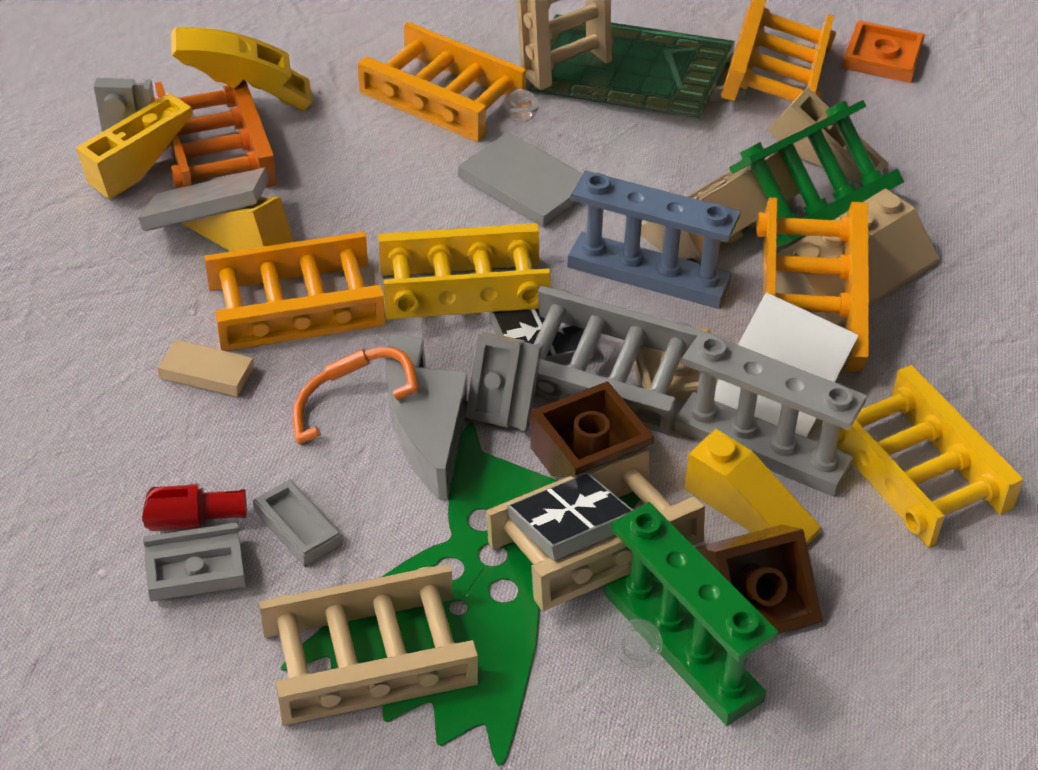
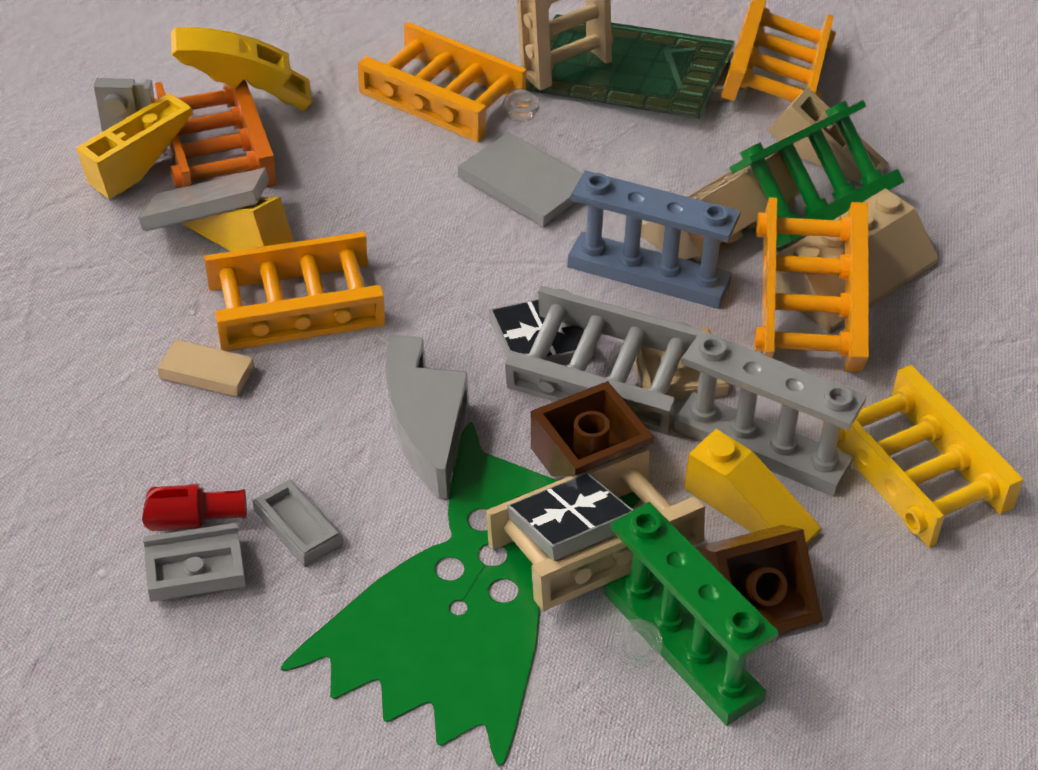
tan fence [259,564,478,726] -> none
orange piece [292,347,419,444] -> none
yellow fence [378,223,550,319] -> none
light grey plate [465,331,543,431] -> none
white sticker [714,292,859,437] -> none
orange tile [842,20,925,83] -> none

